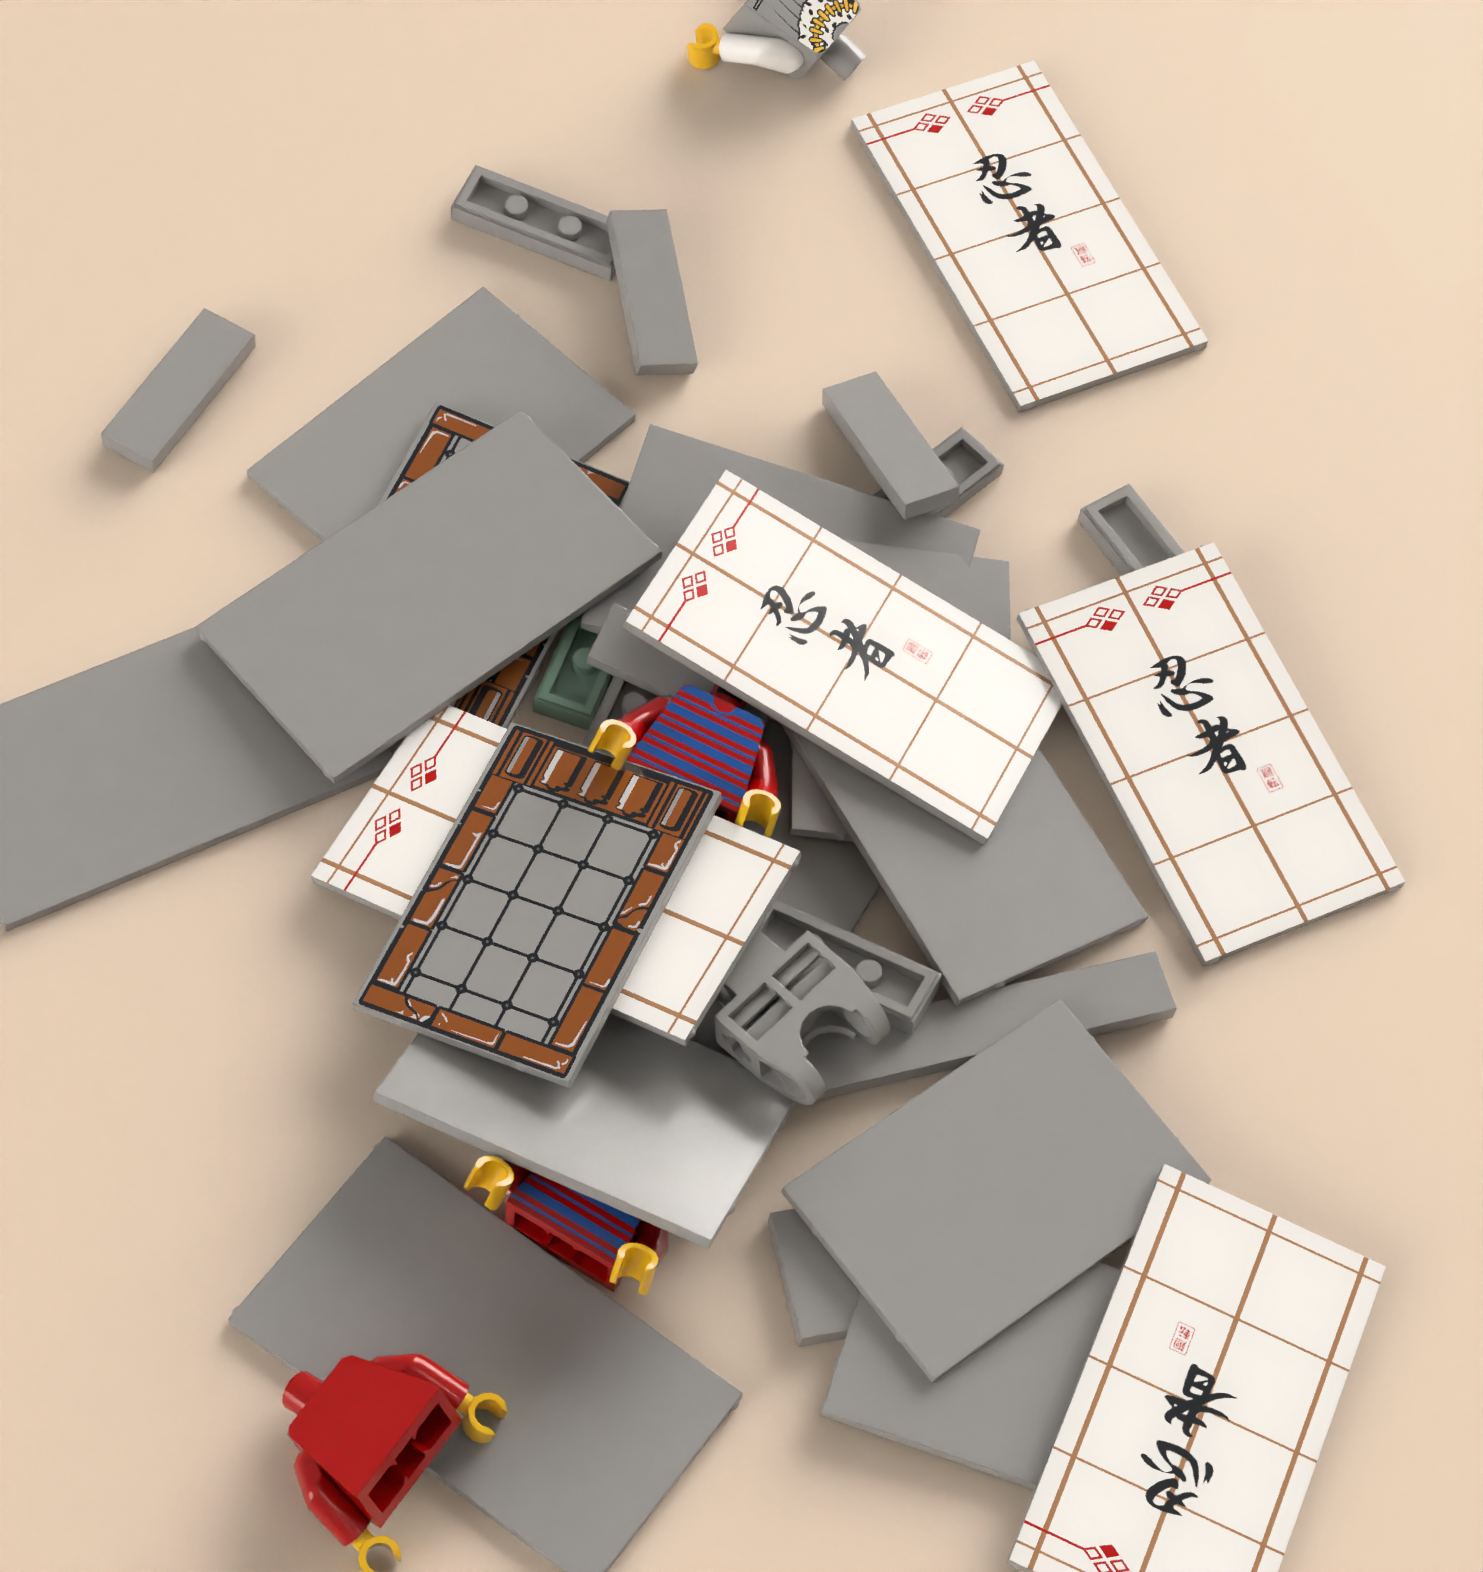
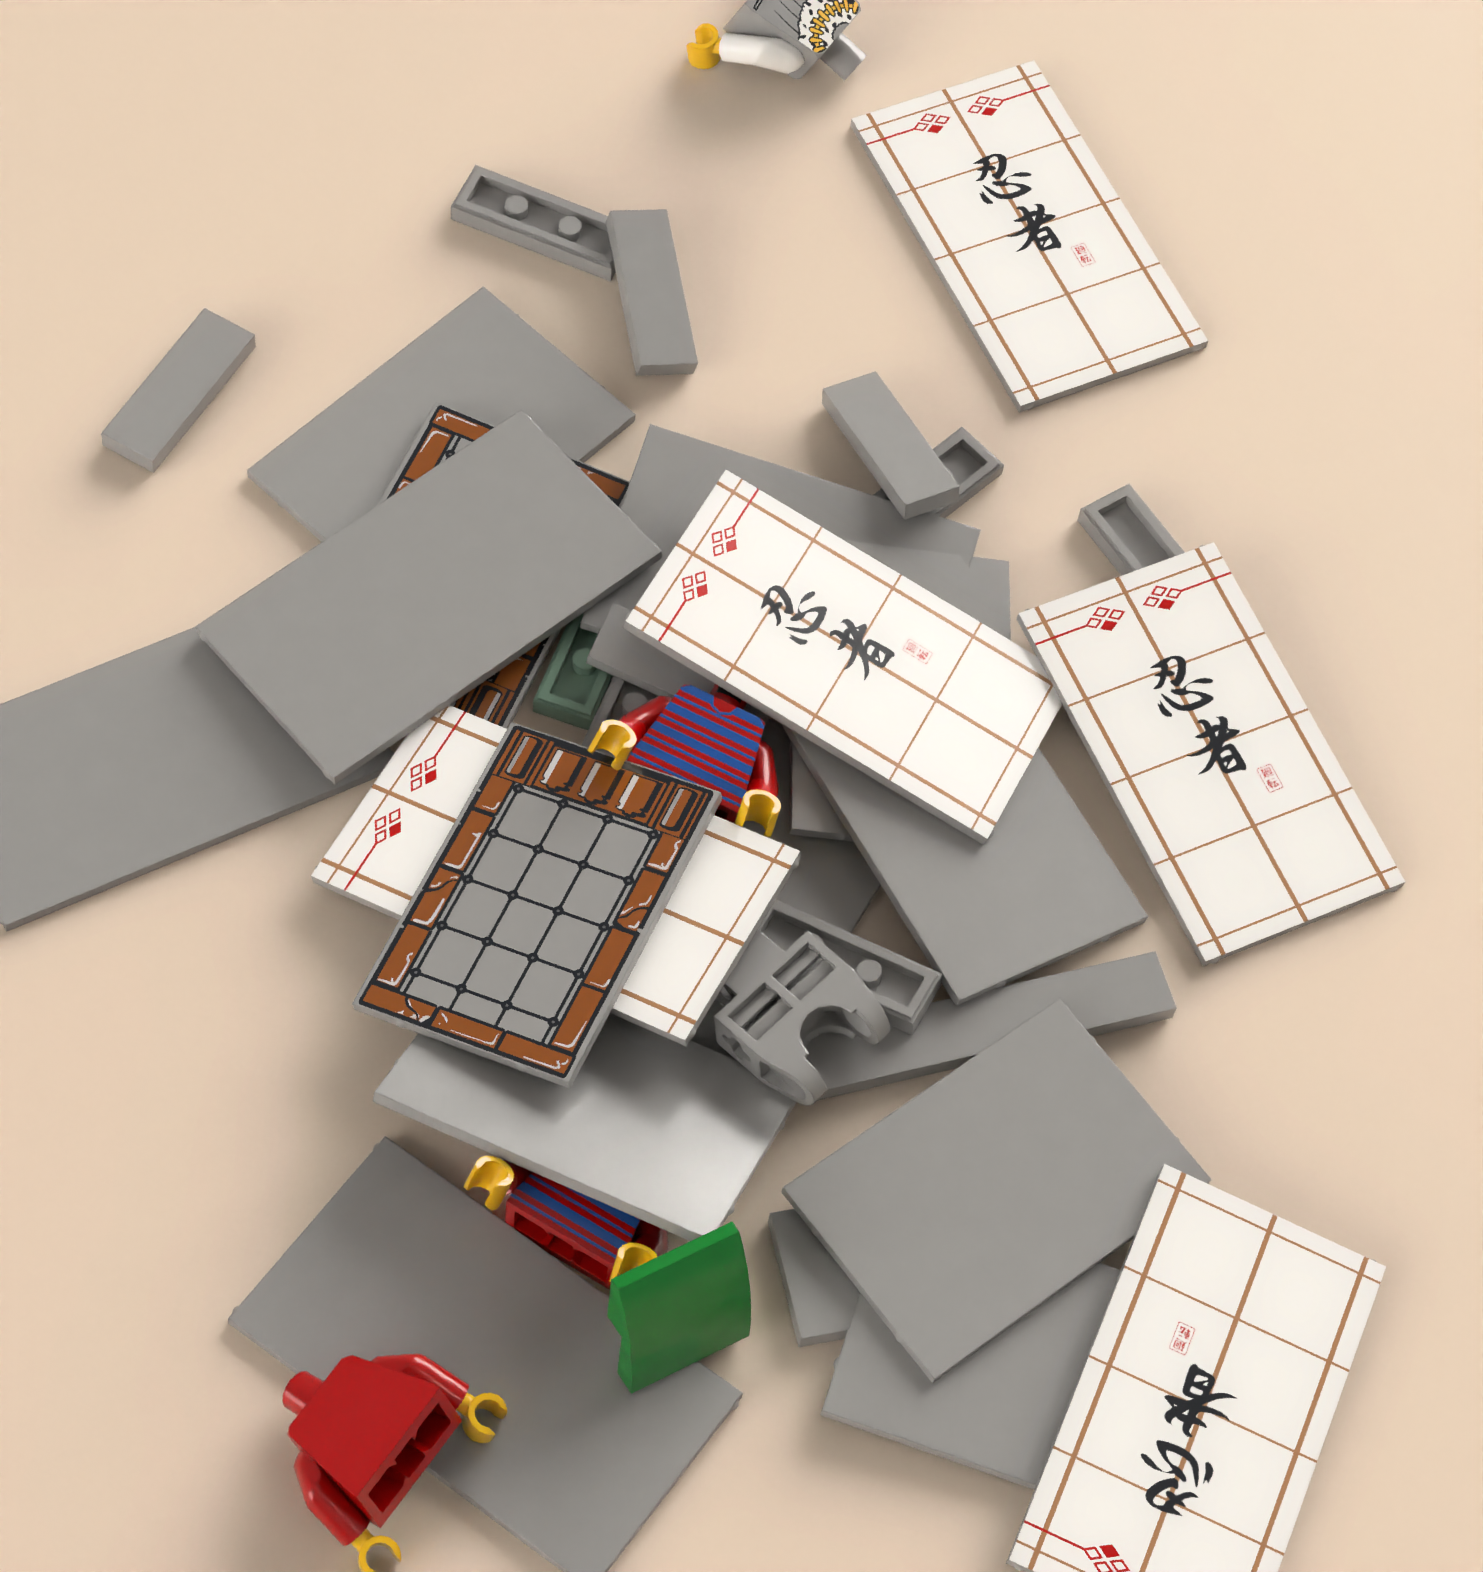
none -> green slope [607,1222,751,1394]

